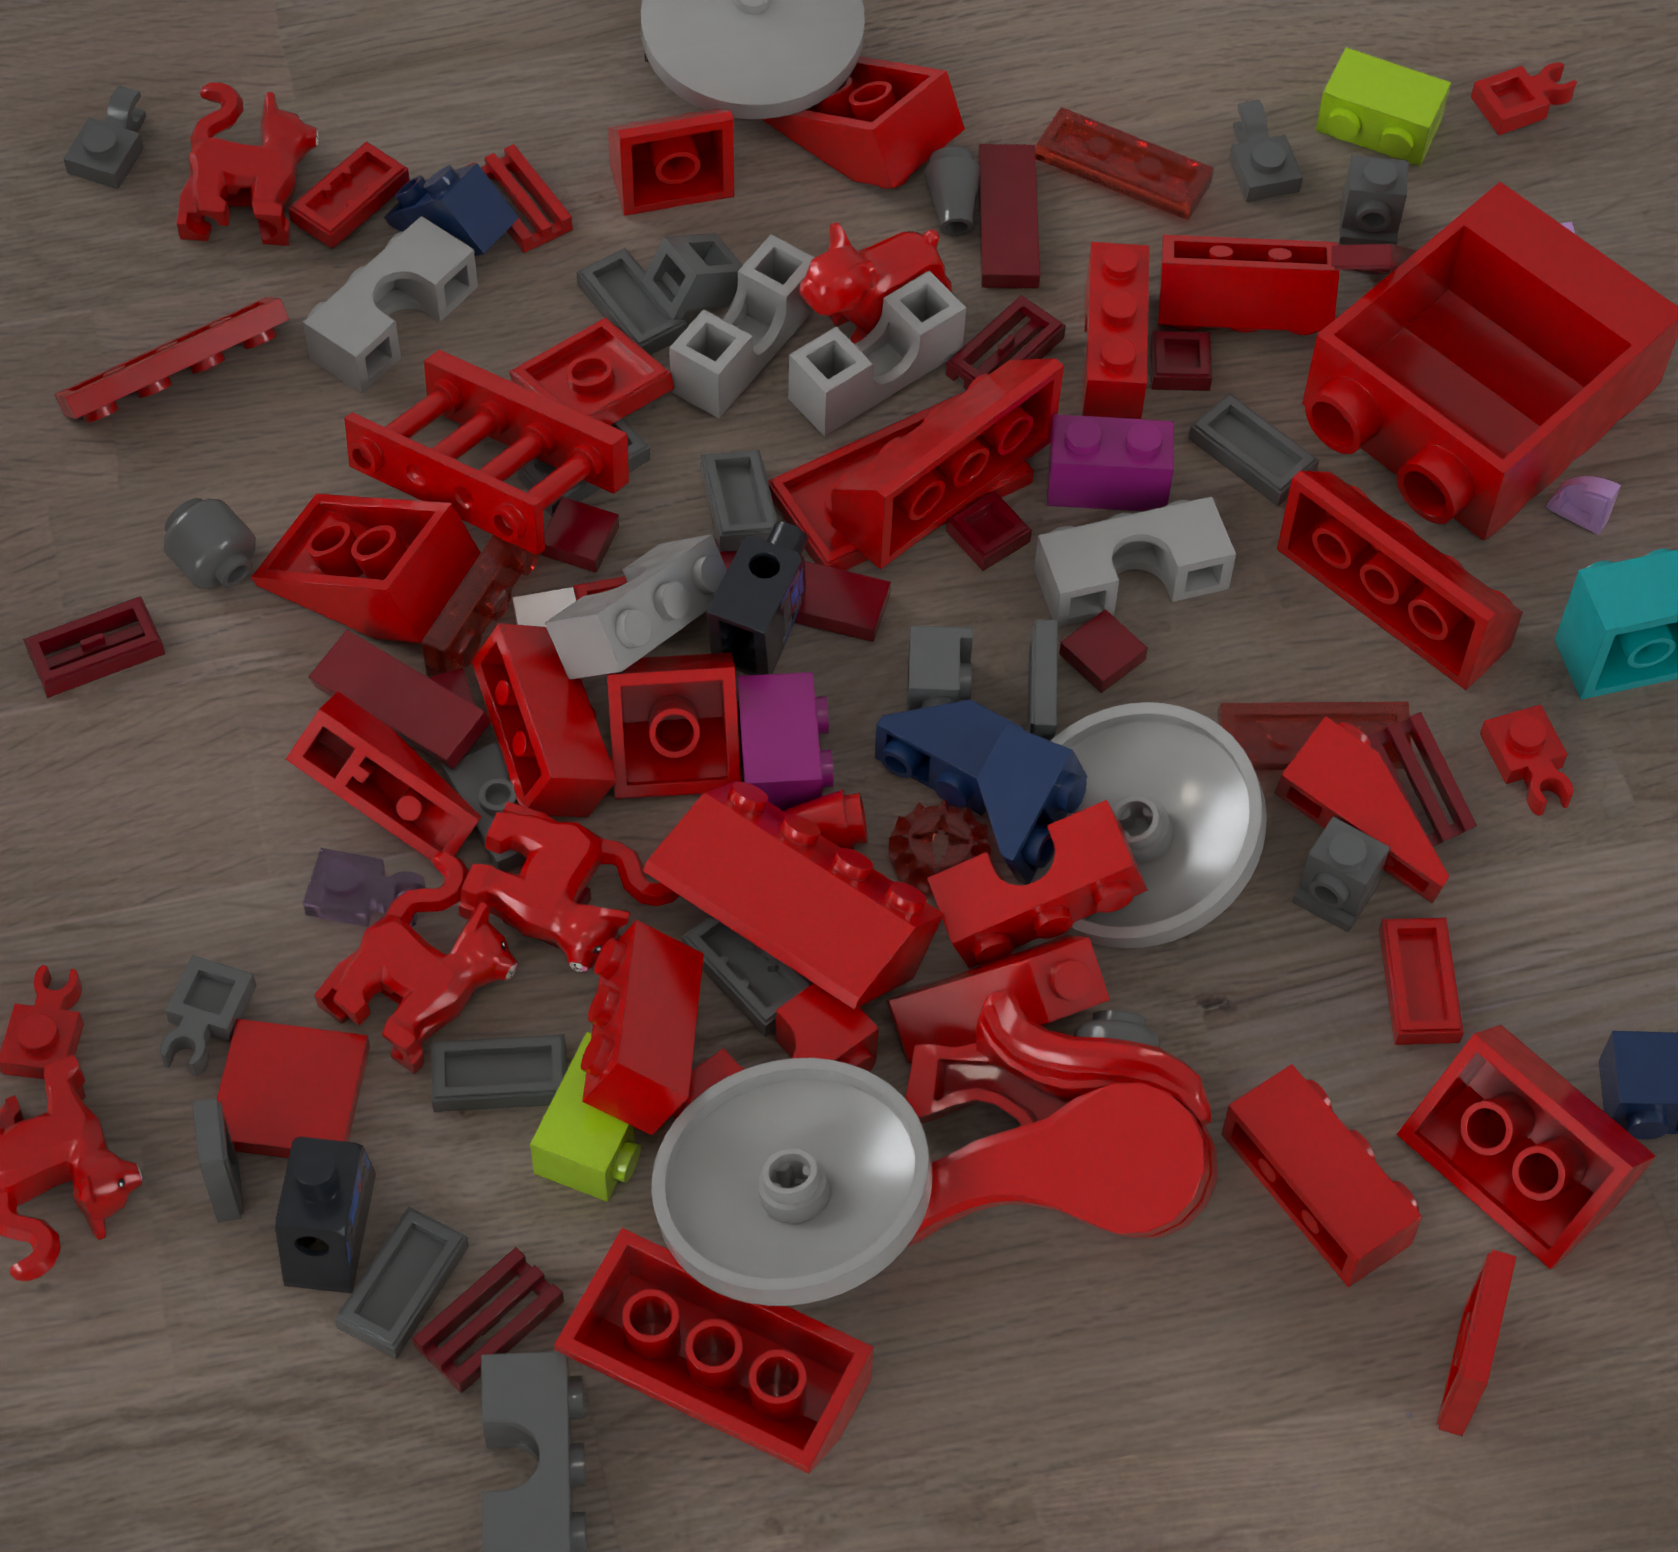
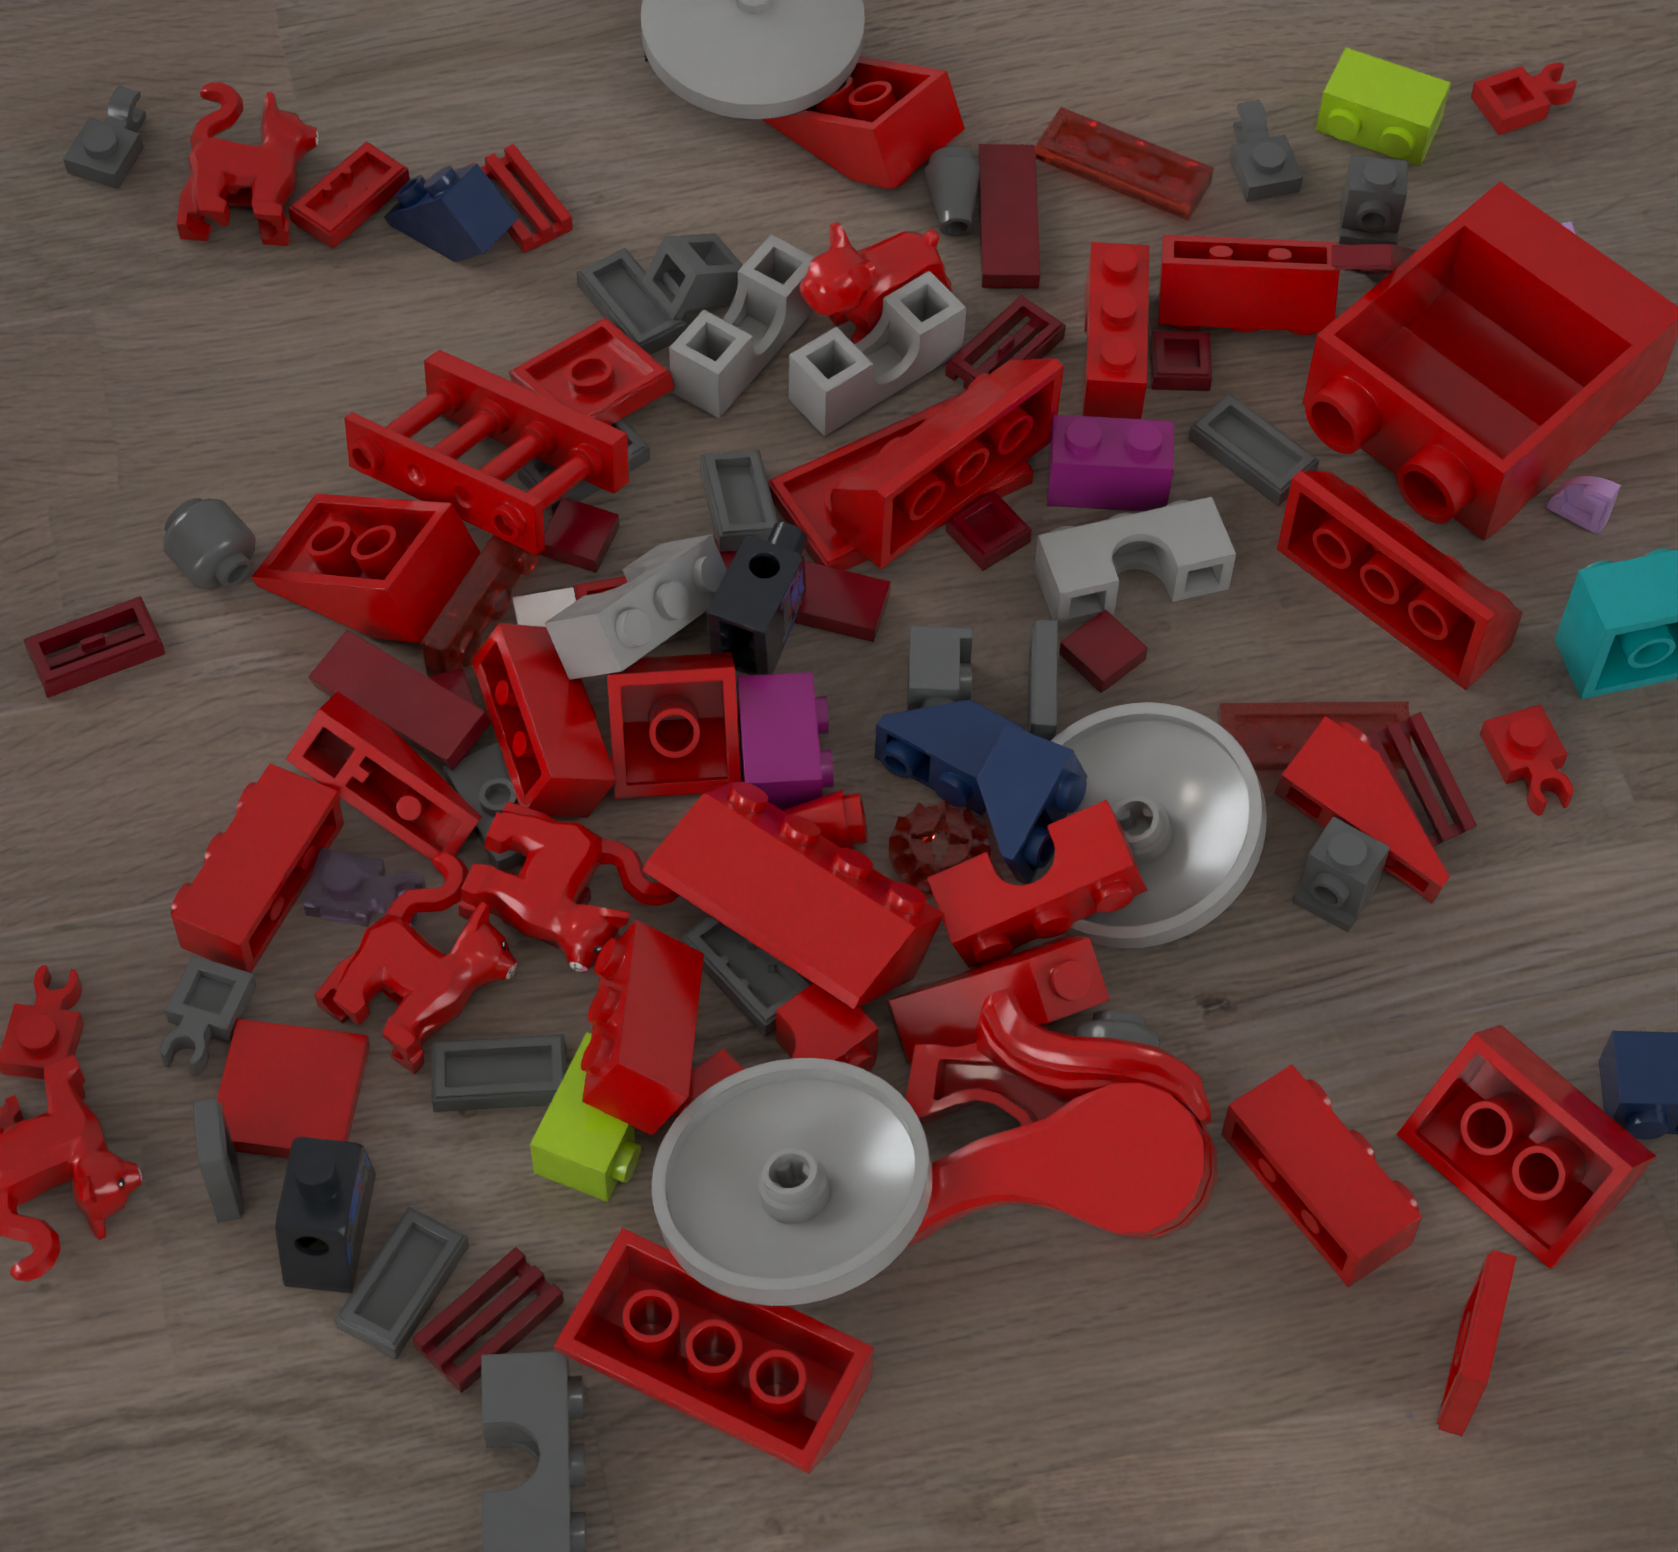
red plate [54,297,290,423] -> none
light grey arch [303,216,478,394] -> none
red slope [608,109,734,216] -> none
red tile [1379,917,1464,1045] -> none
none -> red brick [171,763,344,973]

